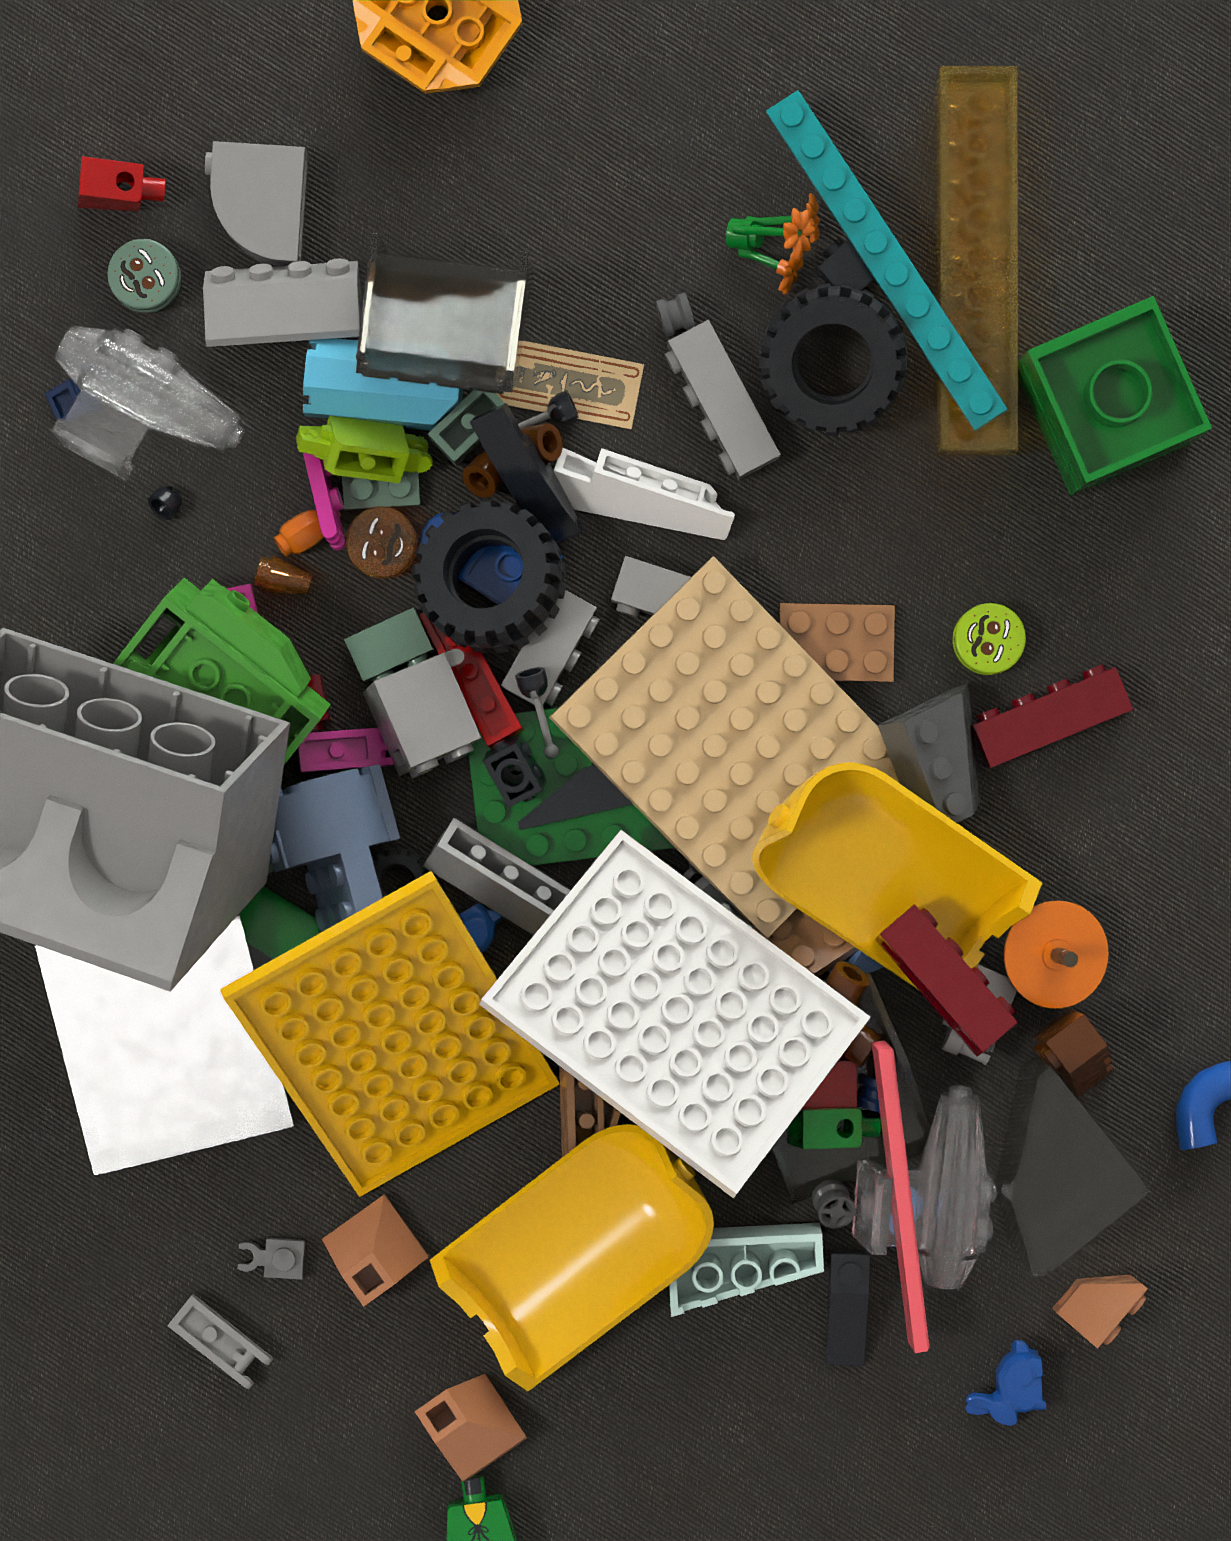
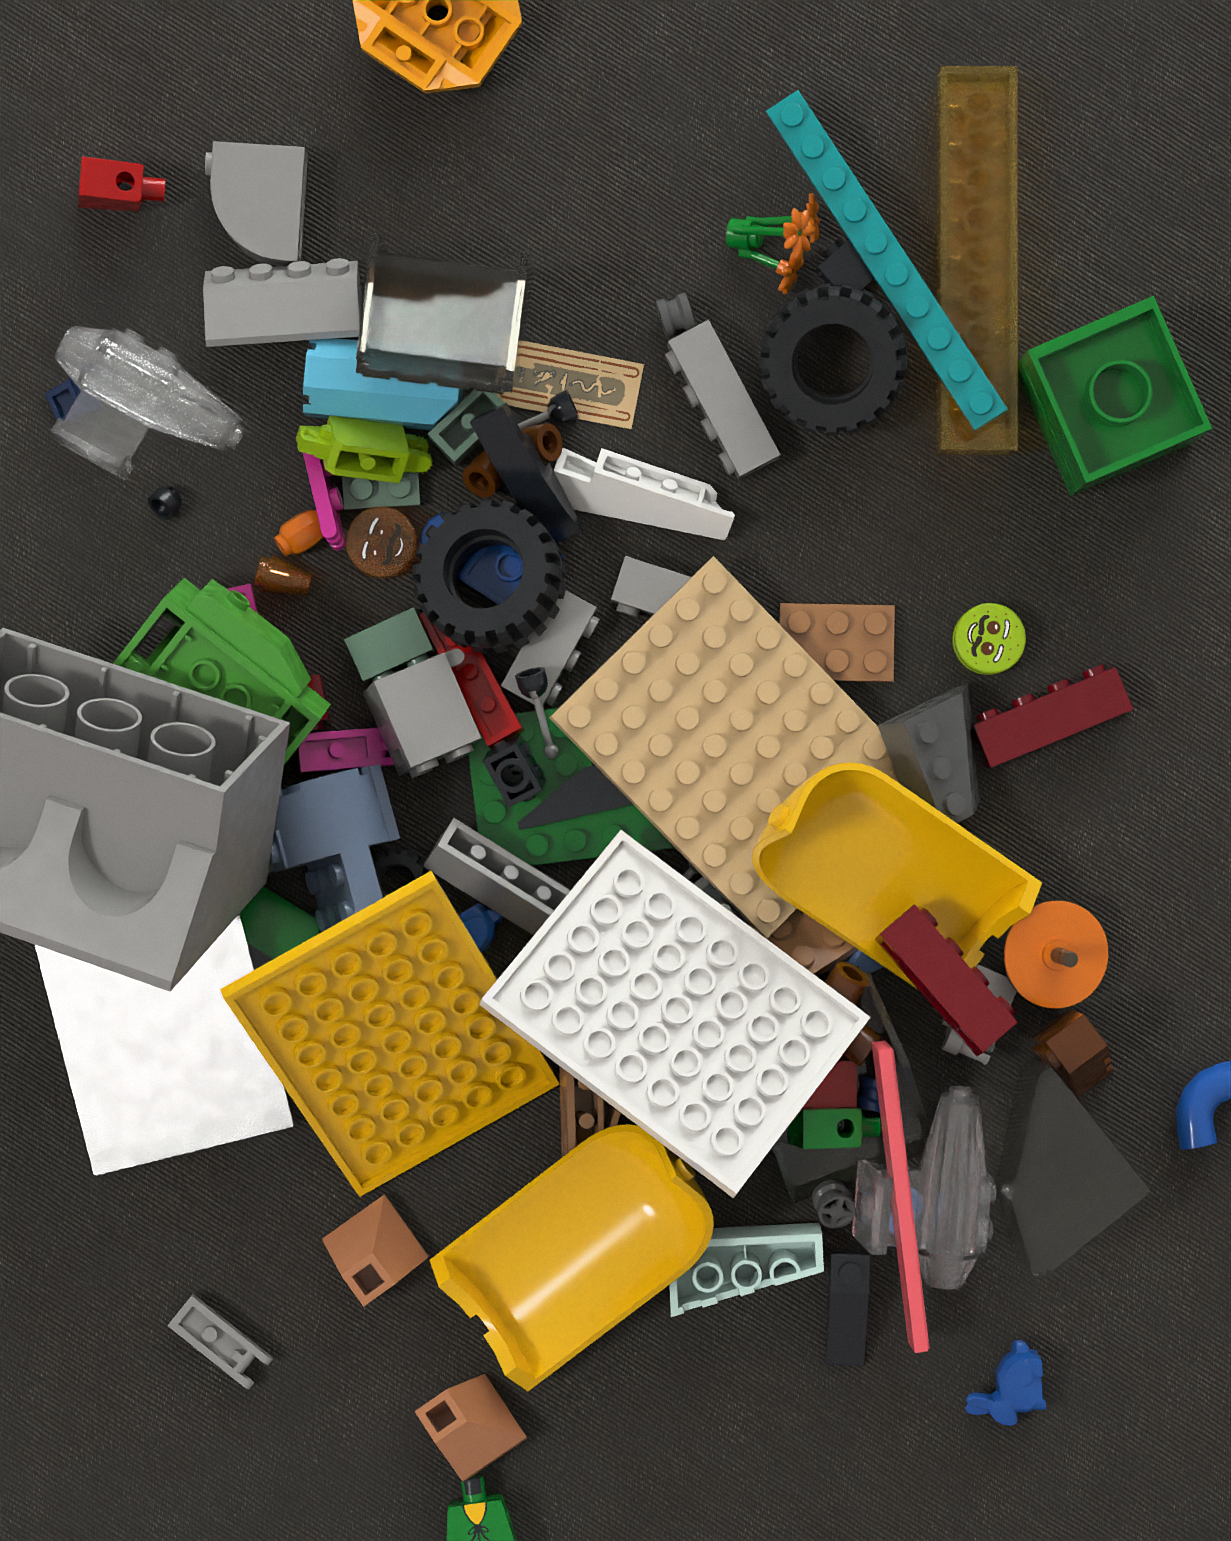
sand green head [107,239,181,313] -> none
flat silver plate [237,1237,306,1280] -> none
nougat slope [1052,1275,1148,1349] -> none

